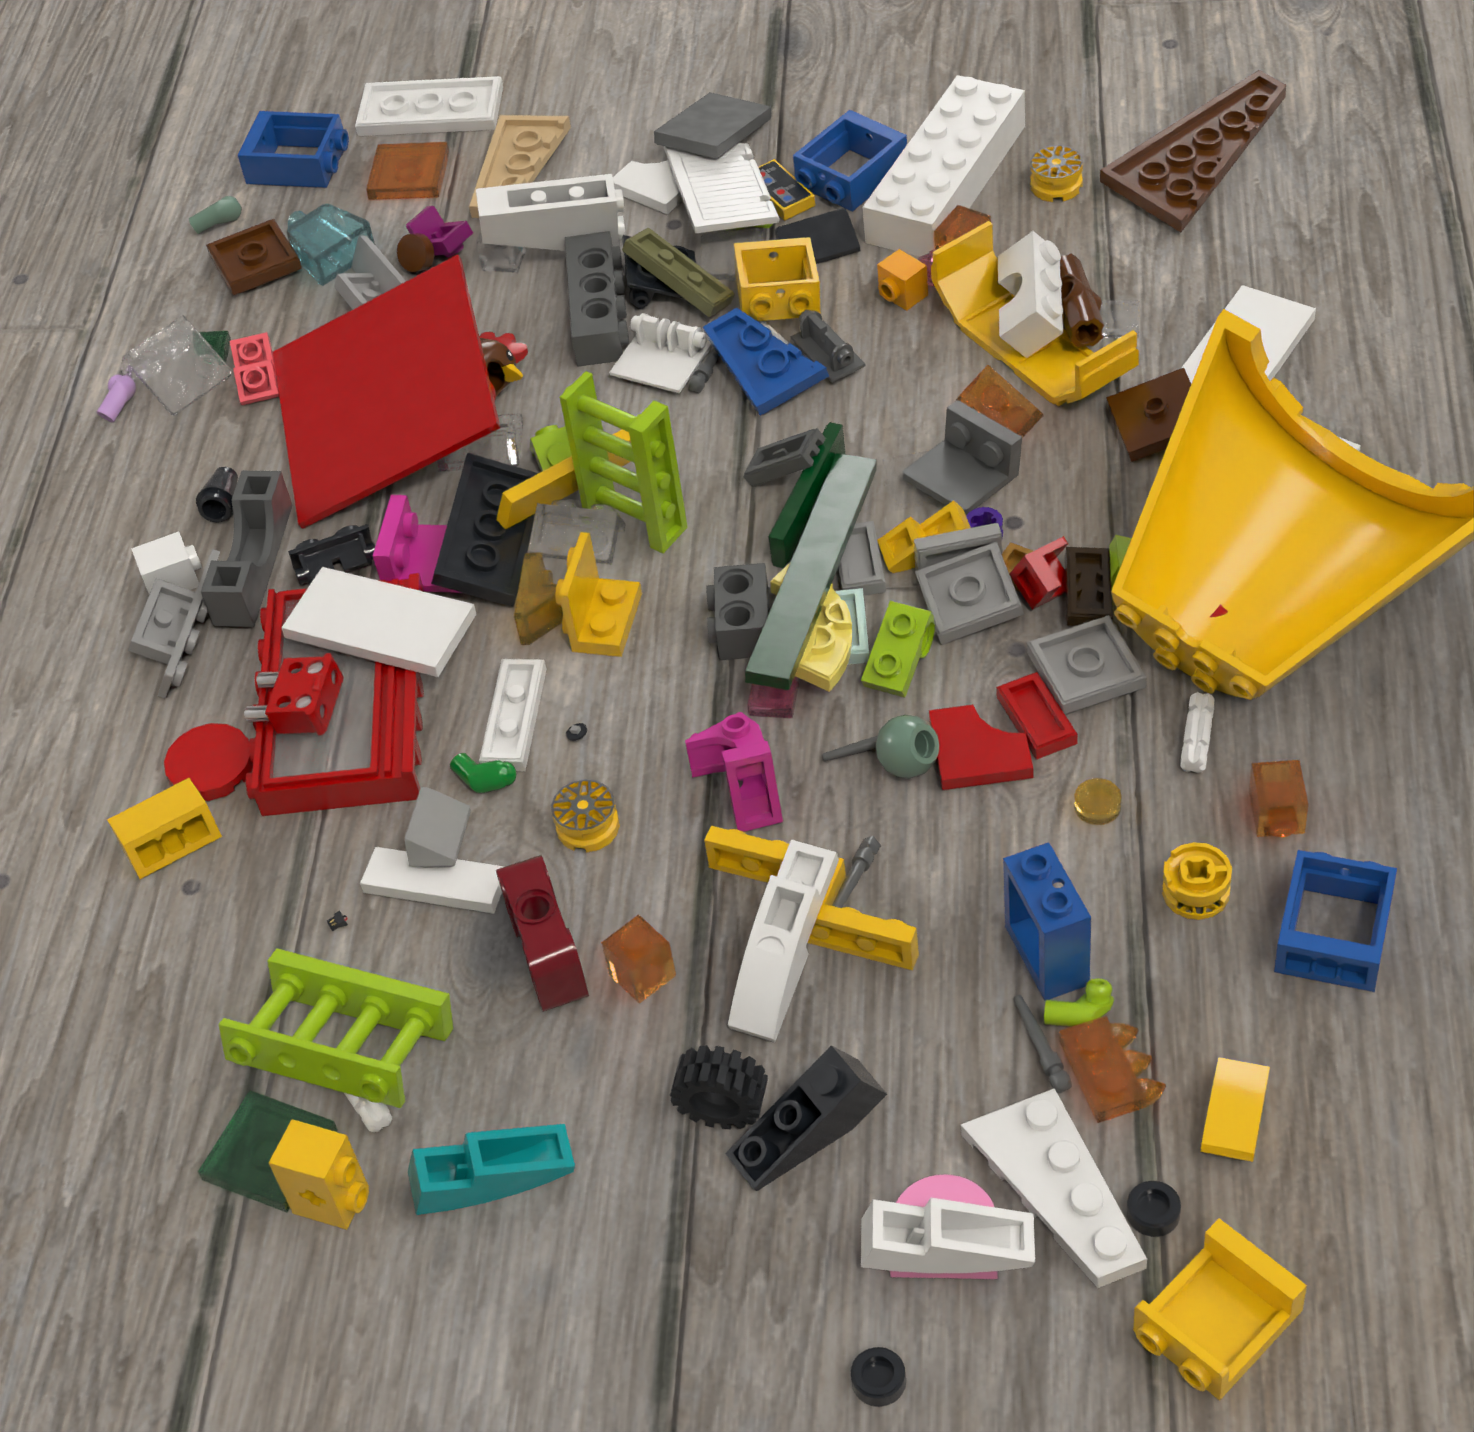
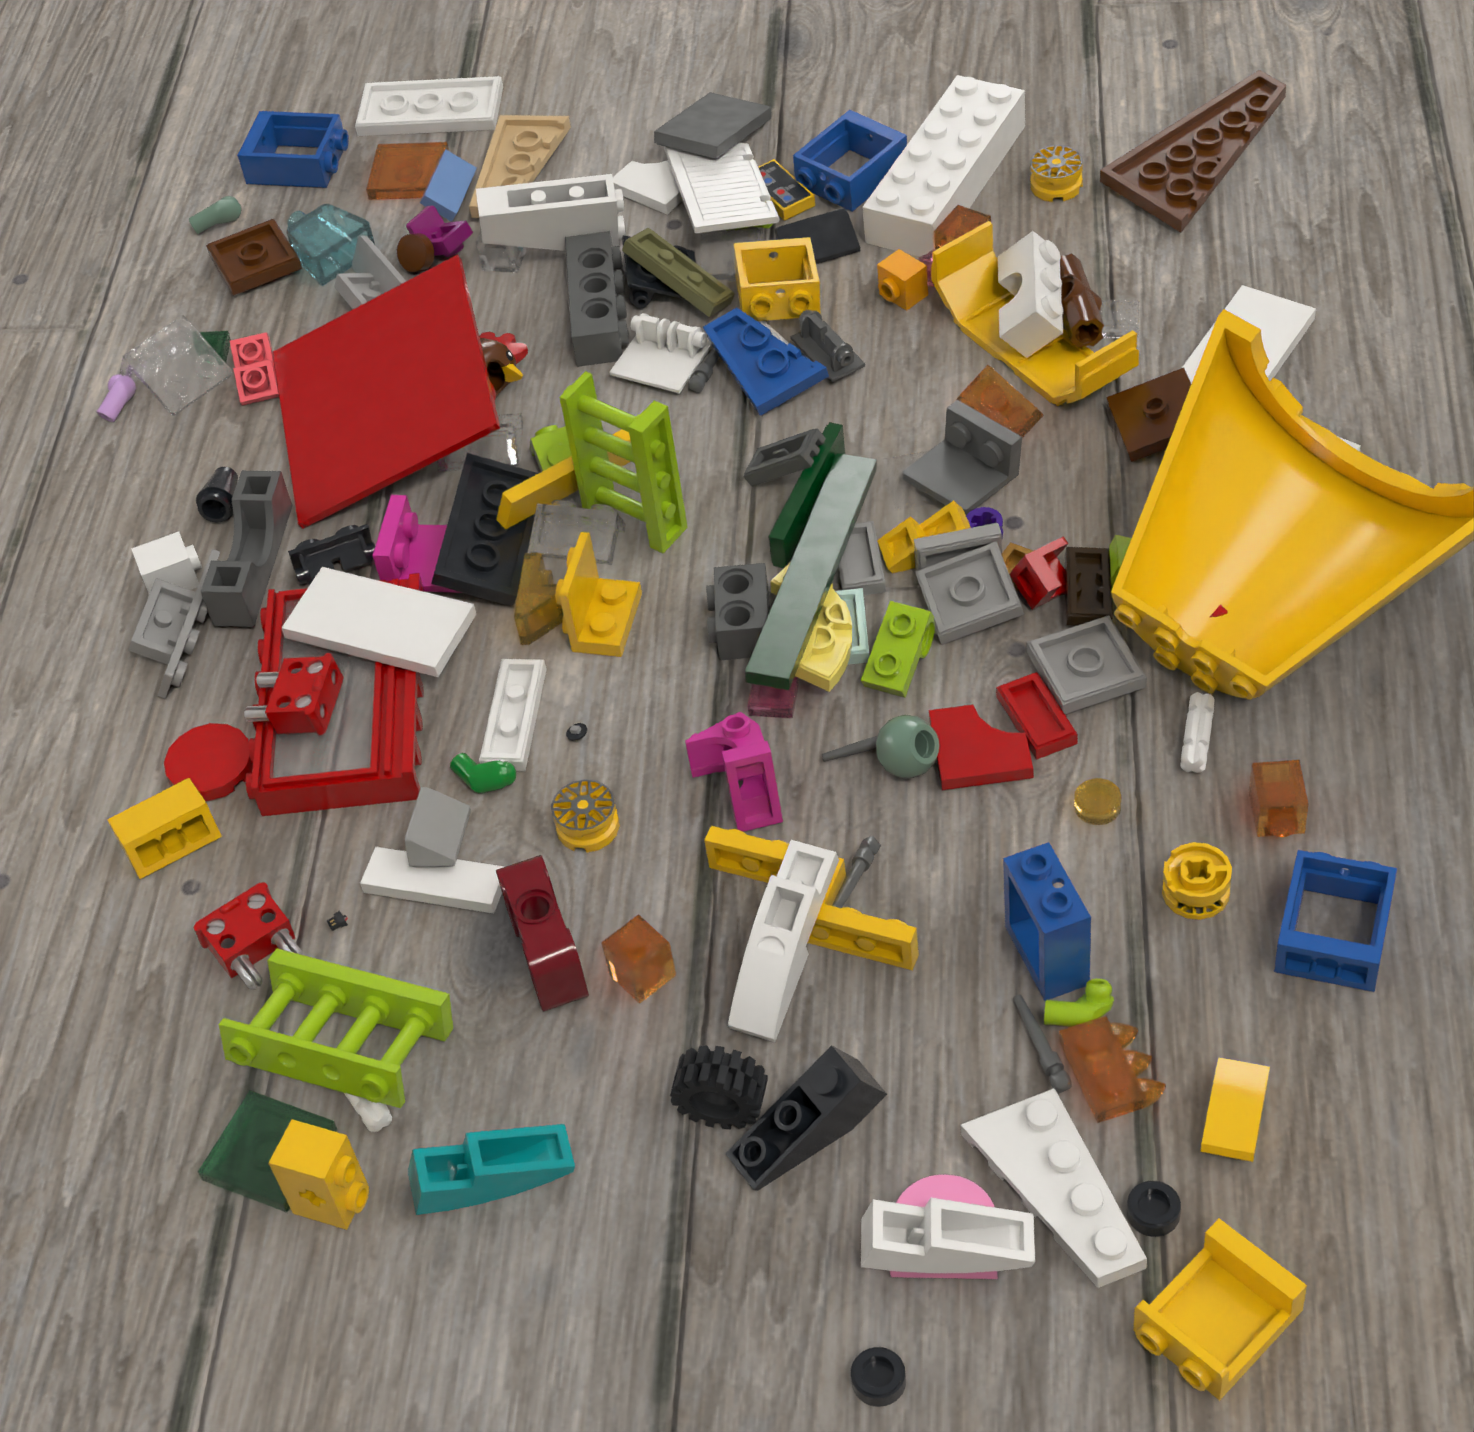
none -> red piece [193,882,303,989]
none -> medium blue tile [420,149,477,222]

